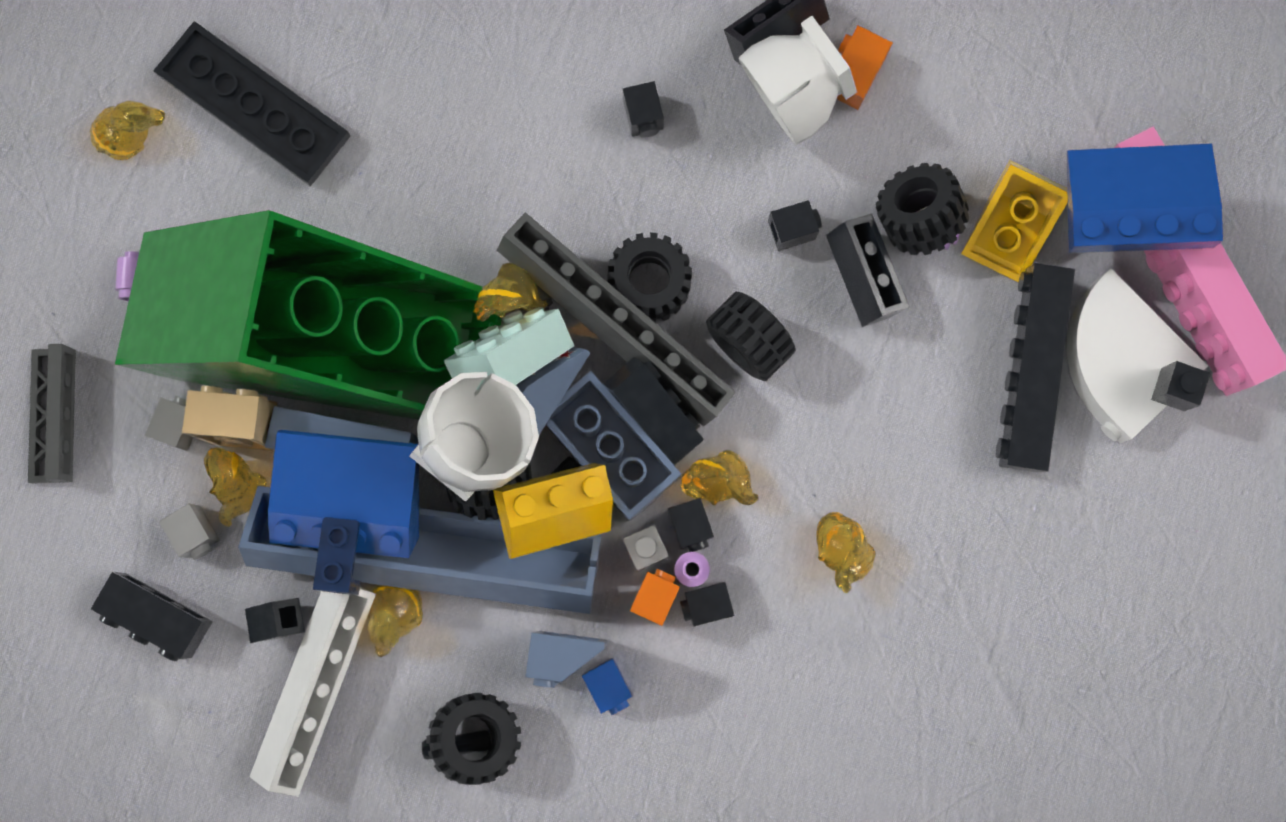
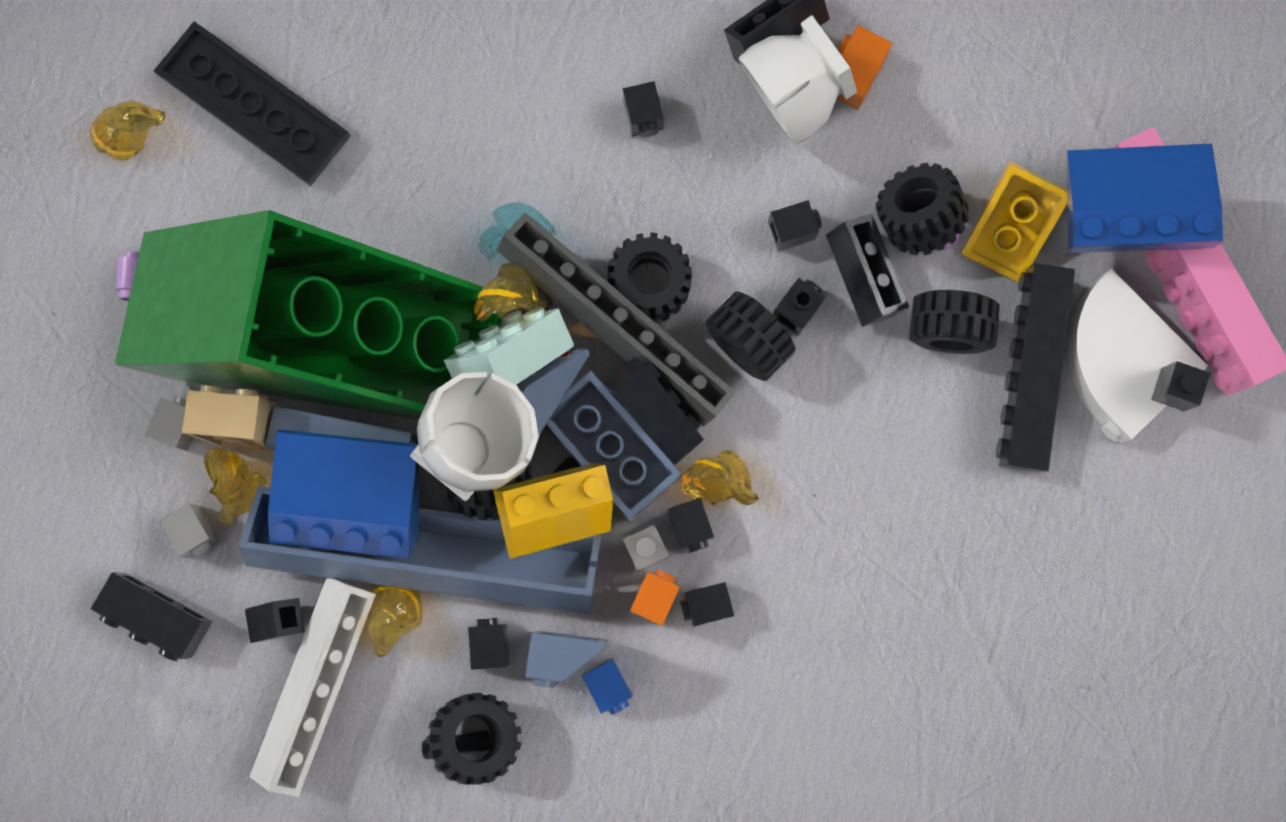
dark grey fence [28,344,76,484] -> none
dark blue bracket [313,517,361,595] -> none
lavender brick [674,552,710,587] -> none
clear yellow hair [816,512,876,593] -> none
none -> black brick [468,618,509,670]
none -> clear light blue brick [477,202,556,262]
none -> black brick [773,277,826,336]
none -> black tyre [909,290,1000,354]

